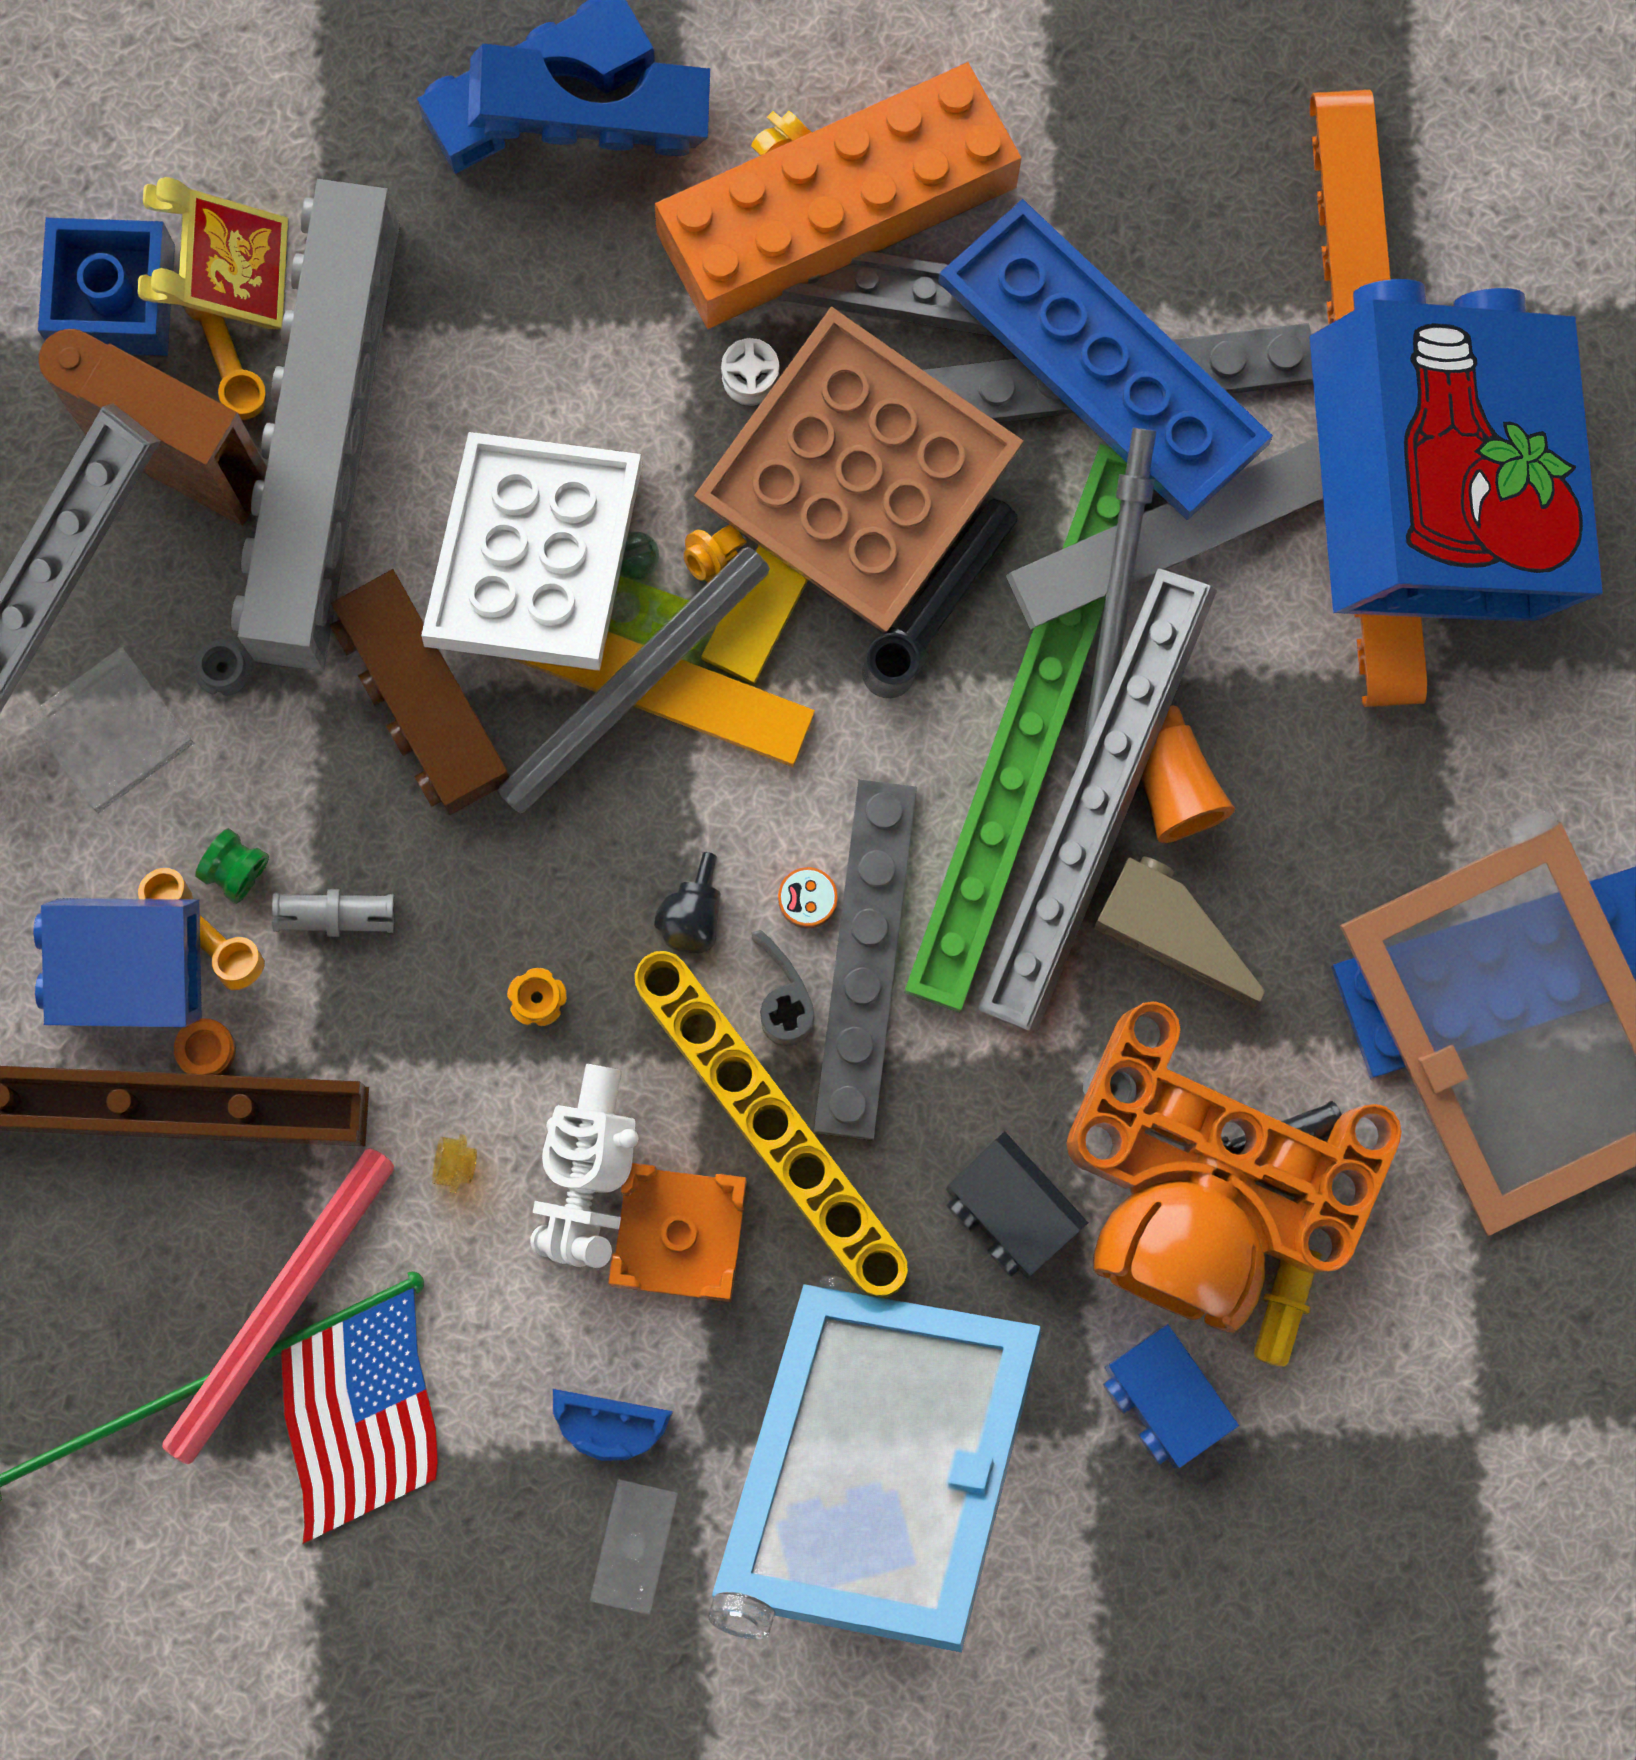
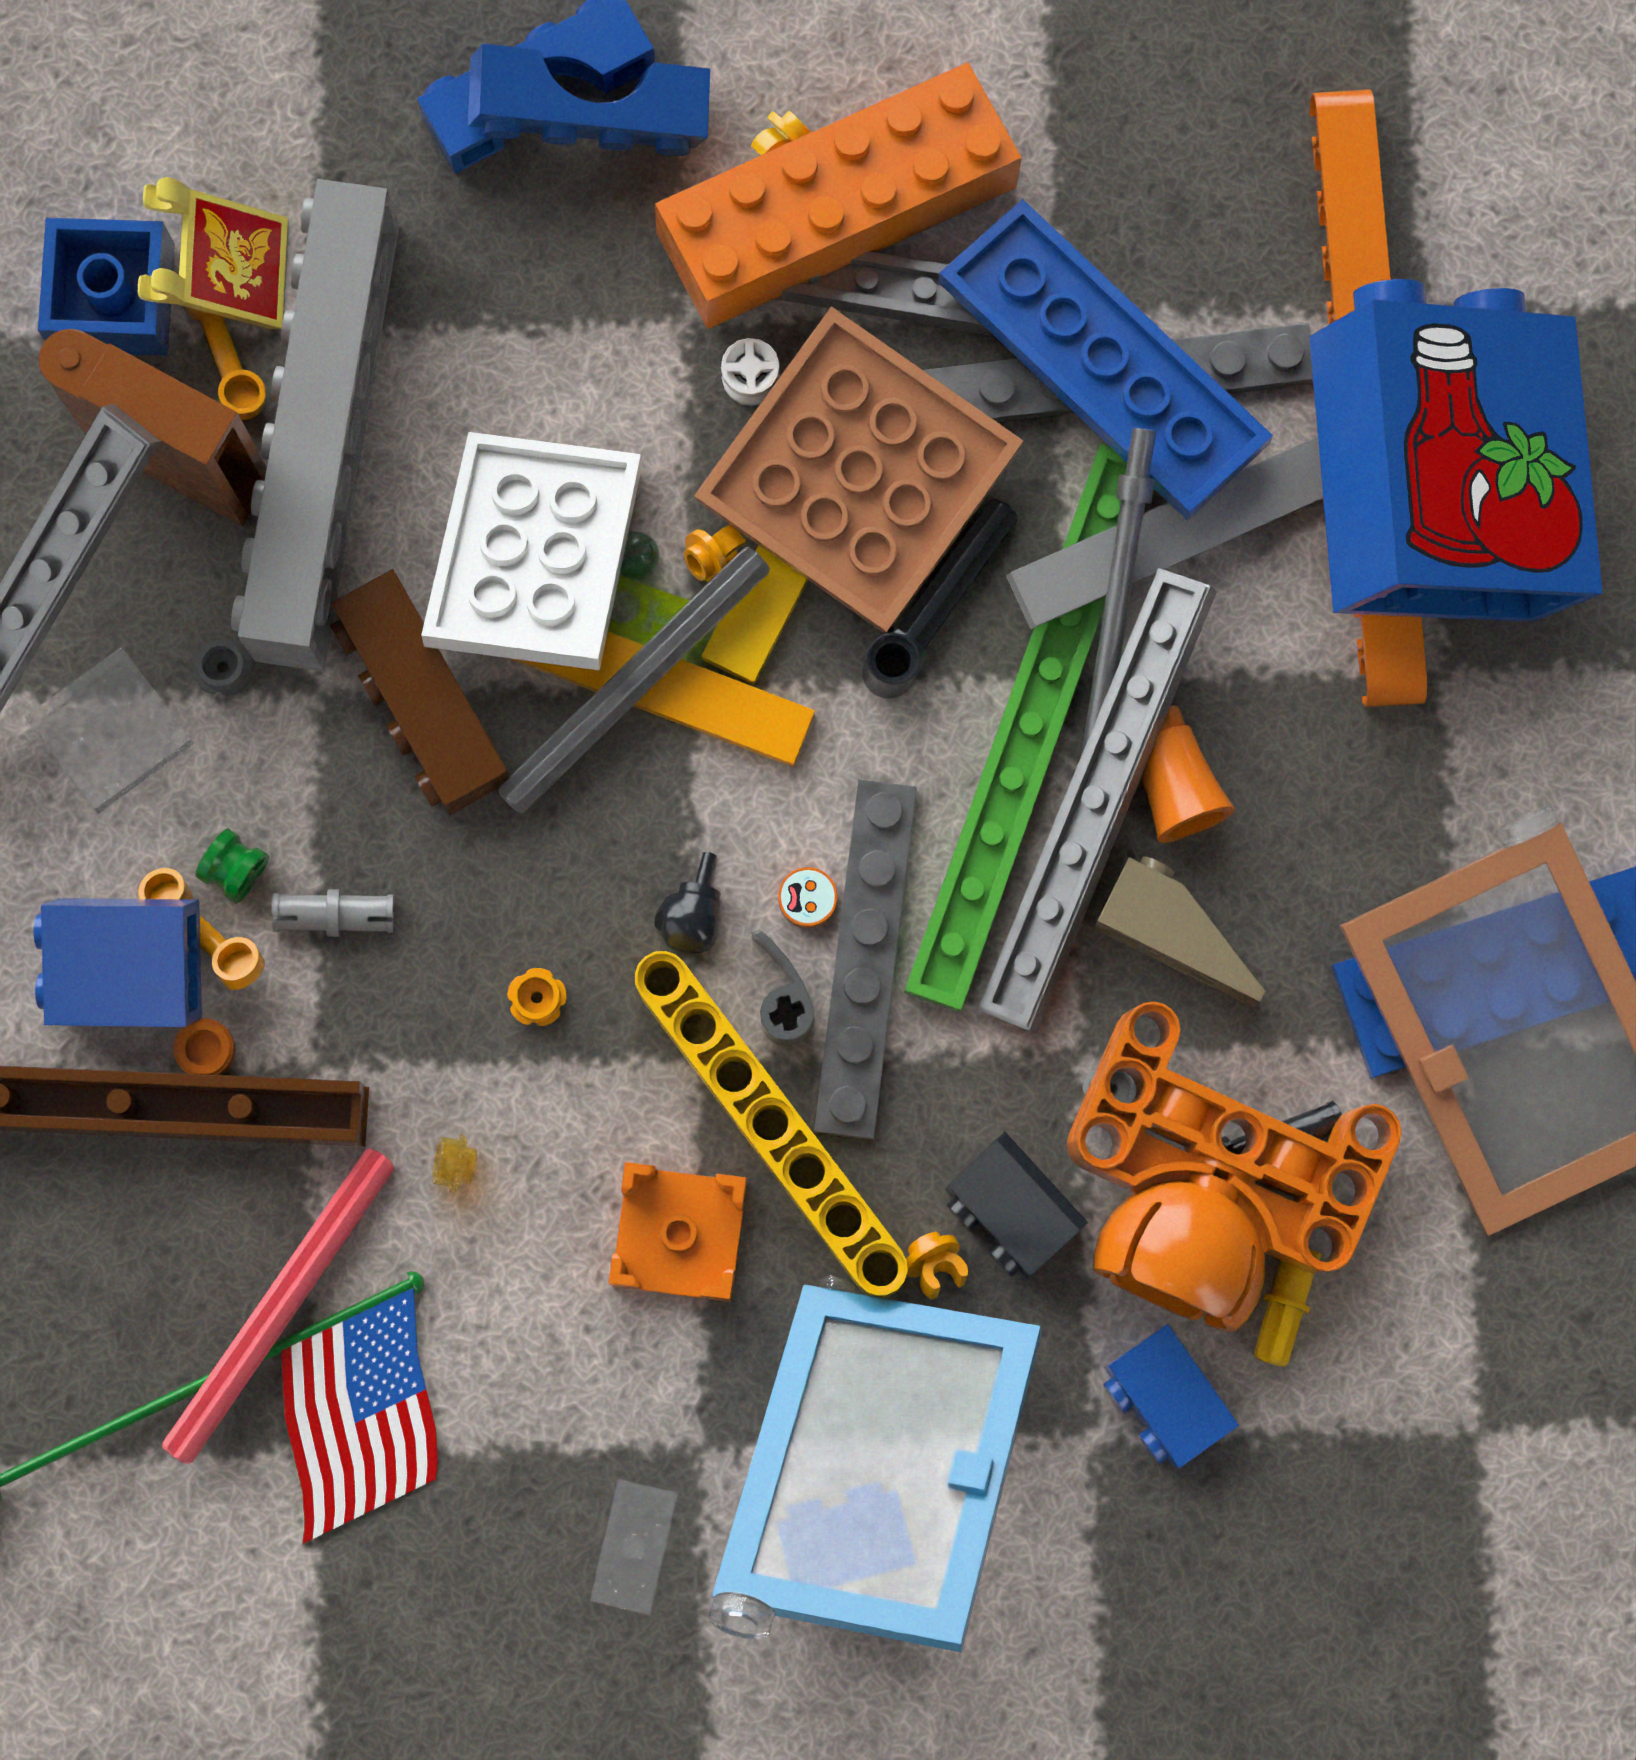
white torso [530,1064,639,1268] -> none
blue plate [553,1389,673,1461] -> none
none -> light orange plate [906,1232,968,1300]

